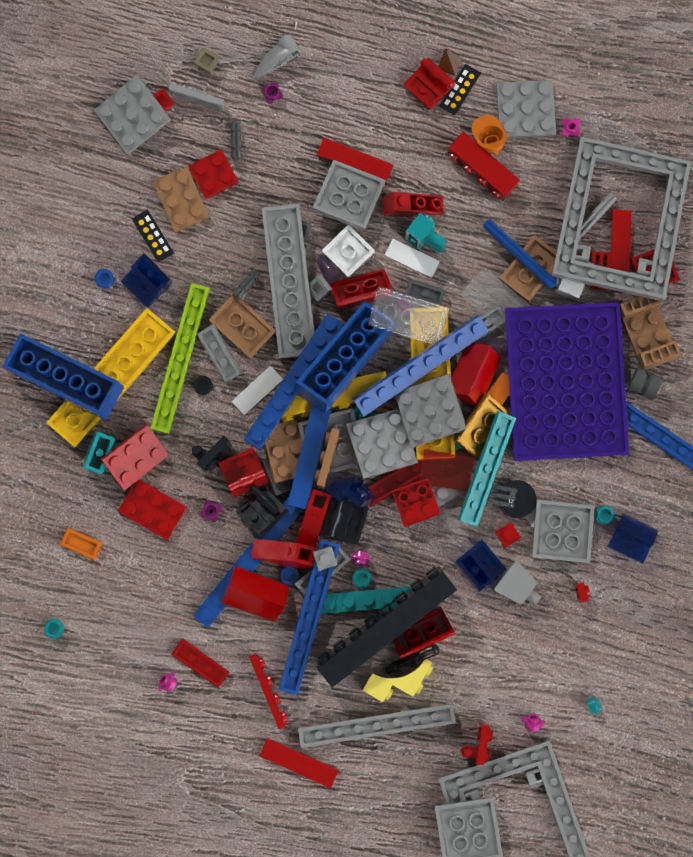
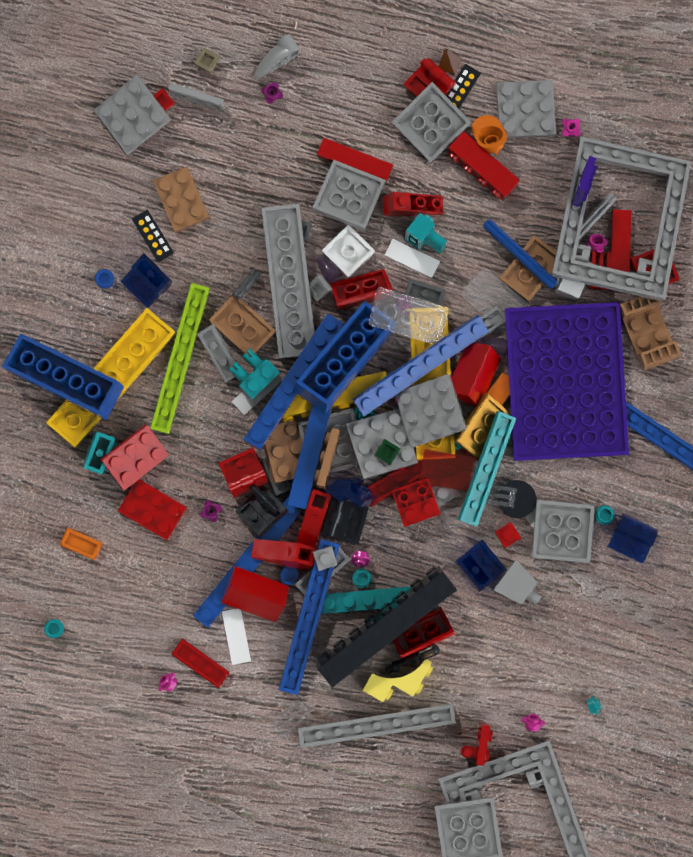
red plate [188,149,239,200] -> none
black plate [192,436,232,472] -> none
black tile [193,376,213,395] -> none
dark grey axle [230,122,242,160] -> none
red plate [249,653,289,730] -> none
red tile [259,738,339,789] -> none
red plate [574,582,591,603] -> none
dark grey wheel [628,367,663,400] -> none
none -> white sticker [222,609,251,665]
none -> teal brick [228,348,280,400]
none -> dark green tile [374,439,400,466]
none -> light grey plate [392,82,471,163]
none -> dark purple plate [572,156,598,207]
none -> dark pink plate [586,234,608,253]

